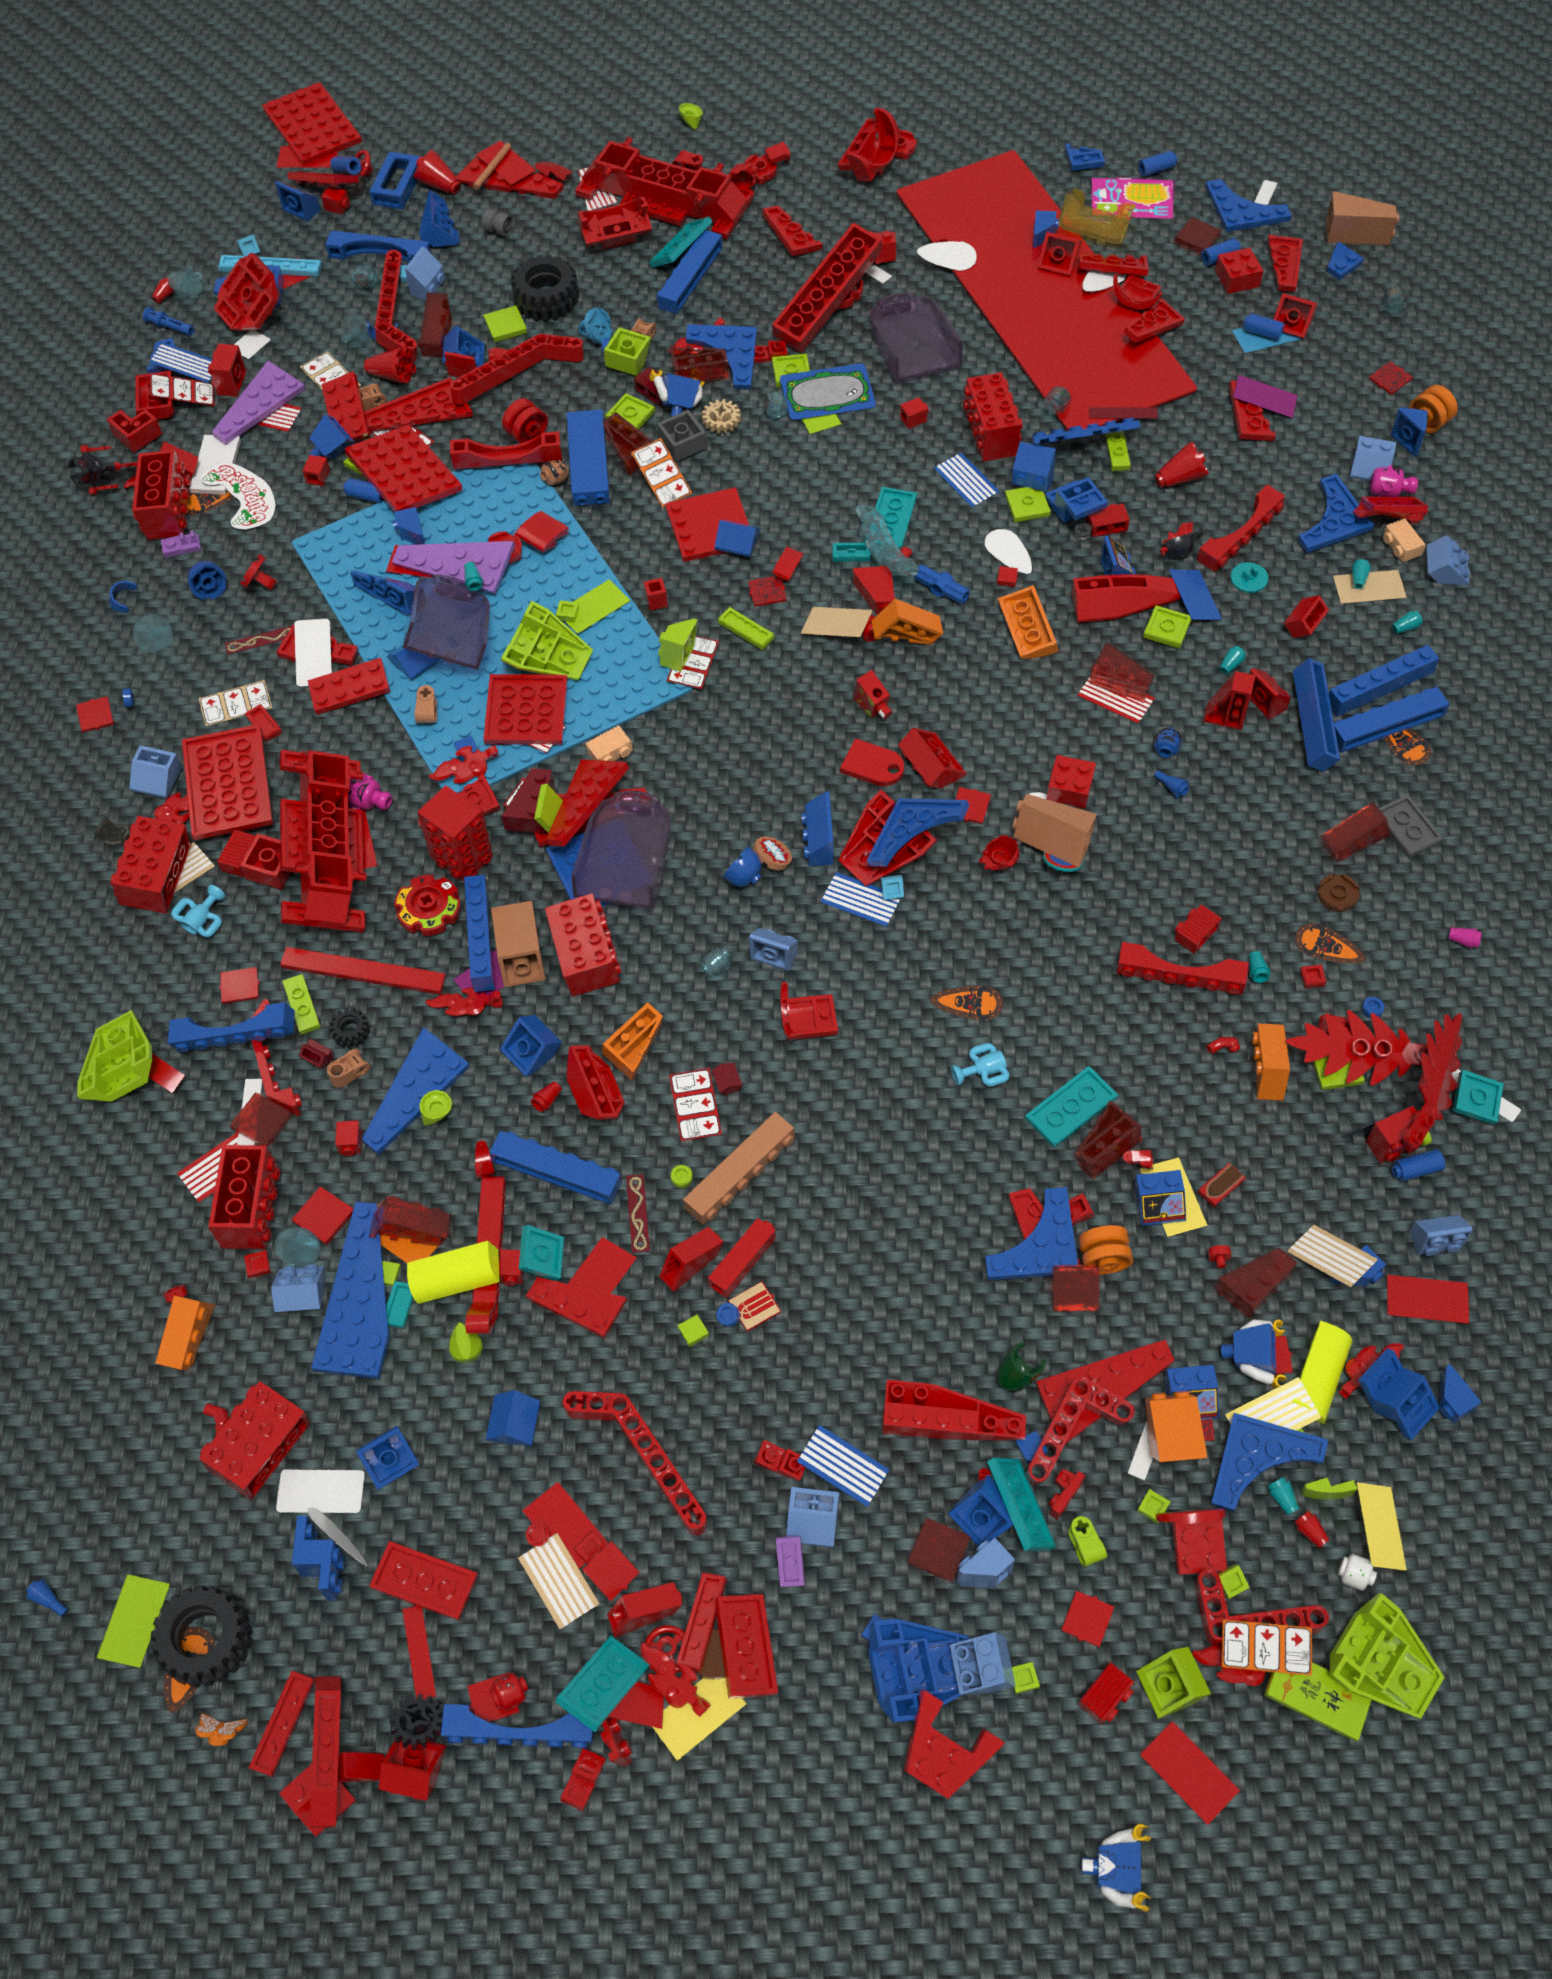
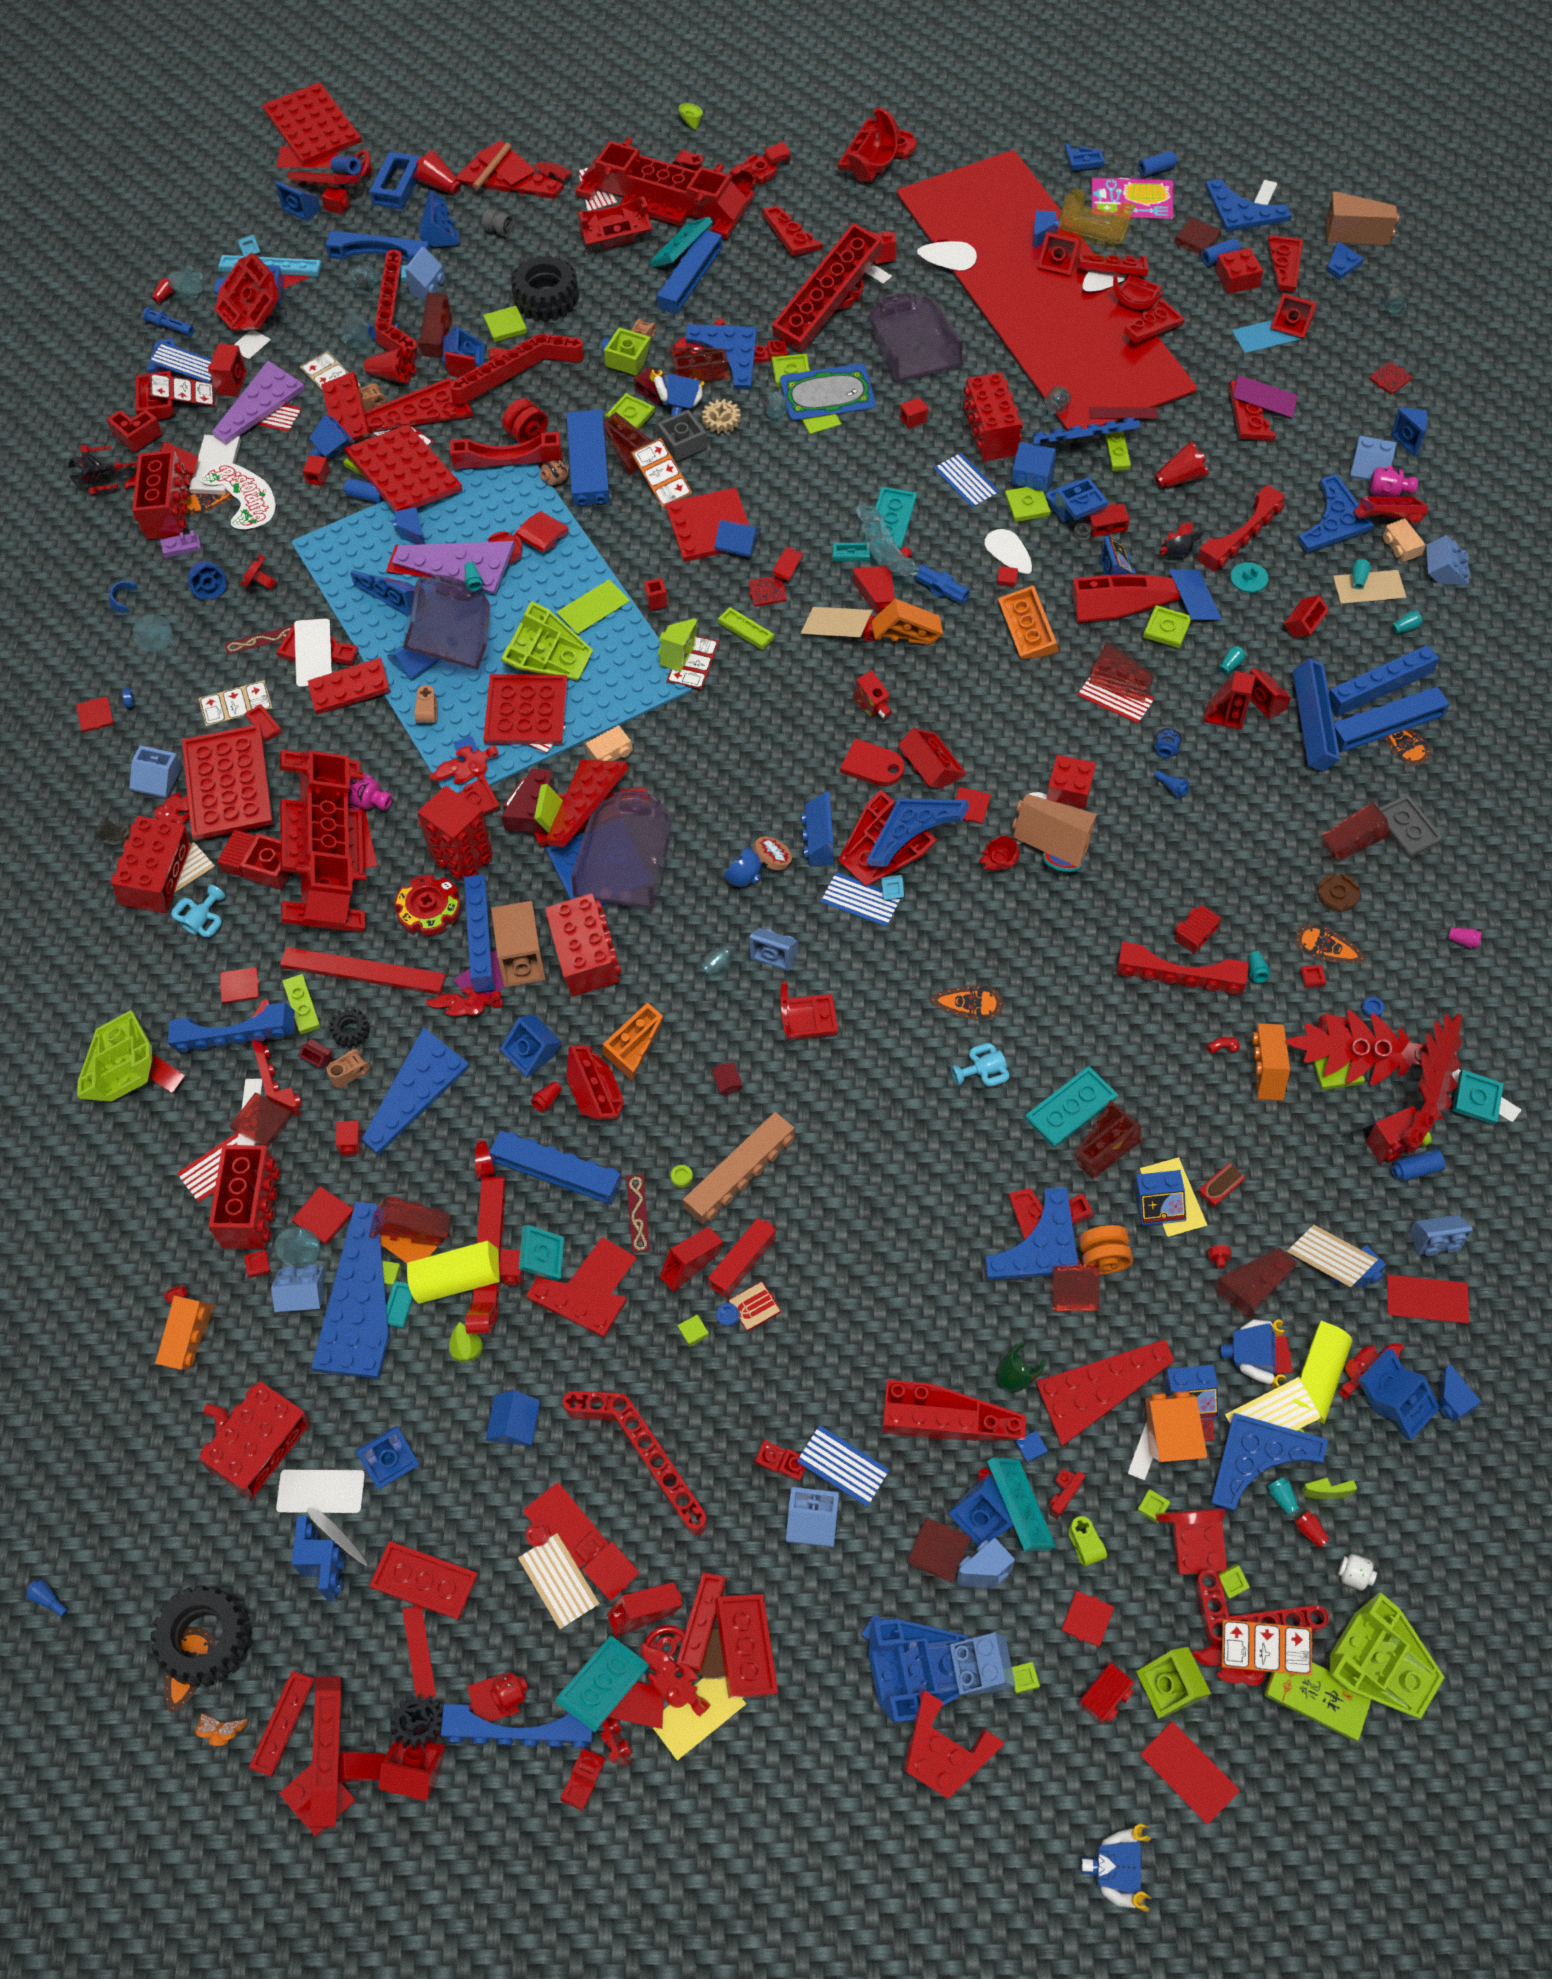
lime sticker [97,1574,170,1668] -> none
lime piece [419,1090,453,1125] -> none
lime tile [556,600,579,622] -> none
dark azure tile [578,308,612,344] -> none
sticker [669,1068,722,1141] -> none
medium lavender plate [776,1535,805,1587] -> none
red beam [1025,1377,1135,1485] -> none
red helmet [1115,1147,1154,1170] -> none
blue brick [1243,313,1285,340] -> none
light yellow sticker [1357,1482,1407,1571] -> none
orange wheel [1409,385,1458,433] -> none

